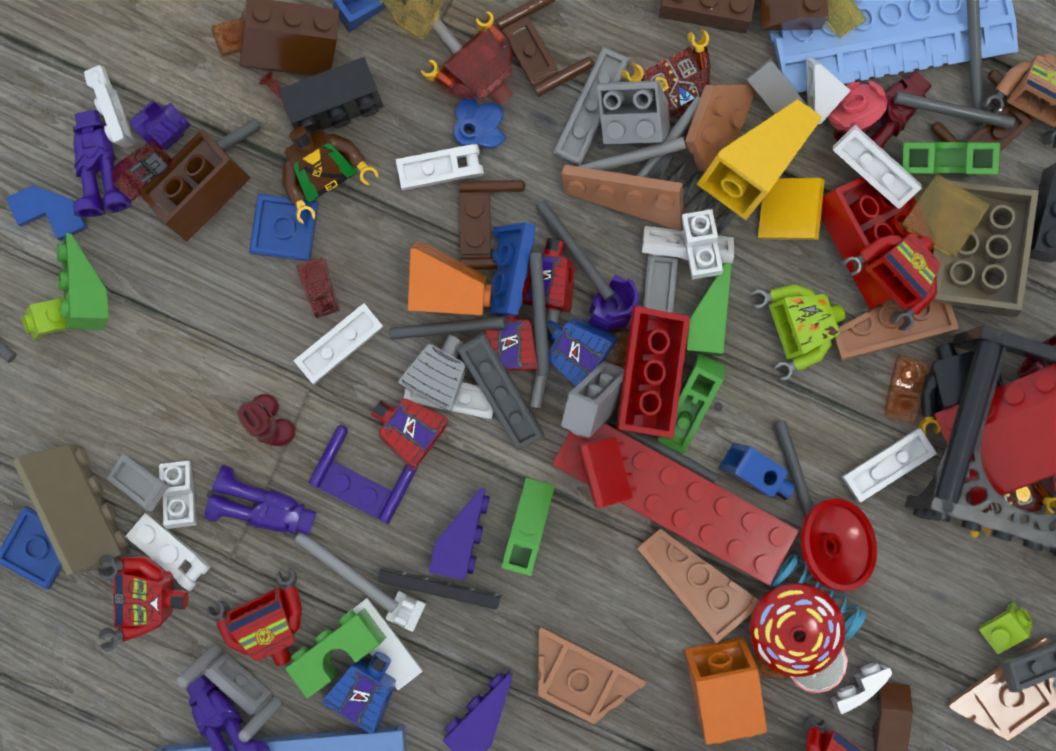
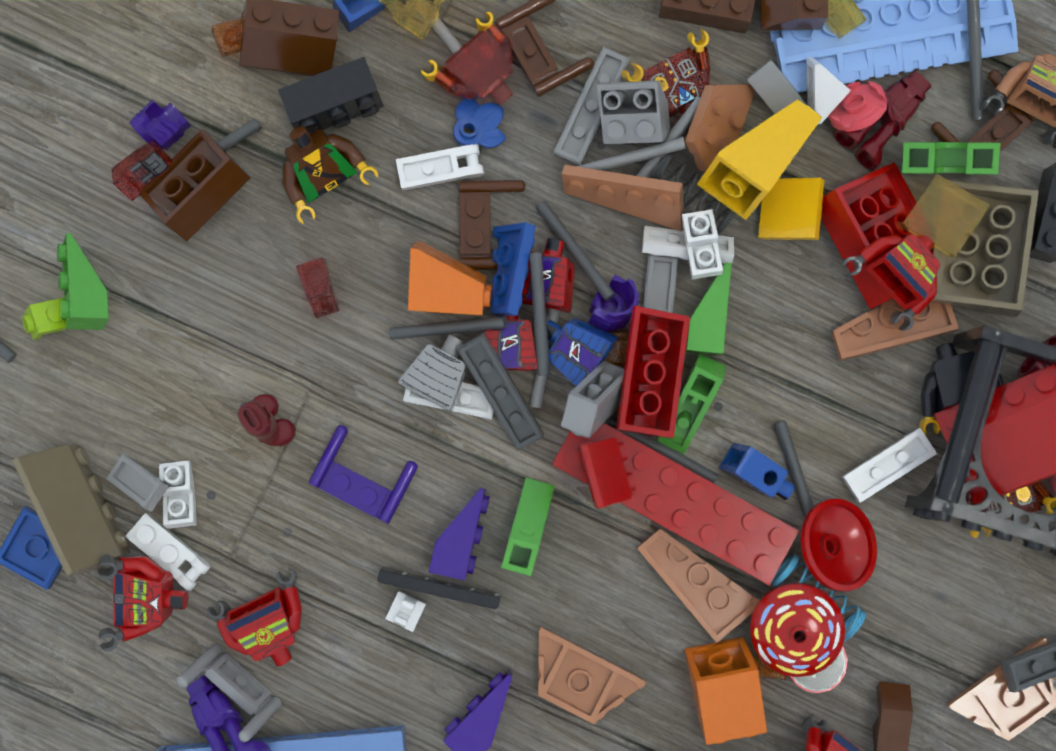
blue tile [6,186,88,241] -> none
dark purple piece [73,110,132,217] -> none
white hinge [84,65,135,149] -> none
dark purple piece [204,465,317,535] -> none
blue tile [249,194,319,262] -> none
clear red piece [260,72,282,101] -> none
bright green arch [285,608,387,699] -> none
white plate [293,303,384,385] -> none
light grey bar [294,533,399,613] -> none
torso [322,652,396,734] -> none
white tile [343,597,423,690] -> none
torso [371,398,448,471] -> none
lime torso [751,284,845,380] -> none
white slope [830,662,892,714] -> none
white plate [833,125,922,209] -> none
clear orange slope [884,354,930,423] -> none
dark grey bar [893,91,1015,129] -> none
lime bracket [979,601,1032,654] -> none

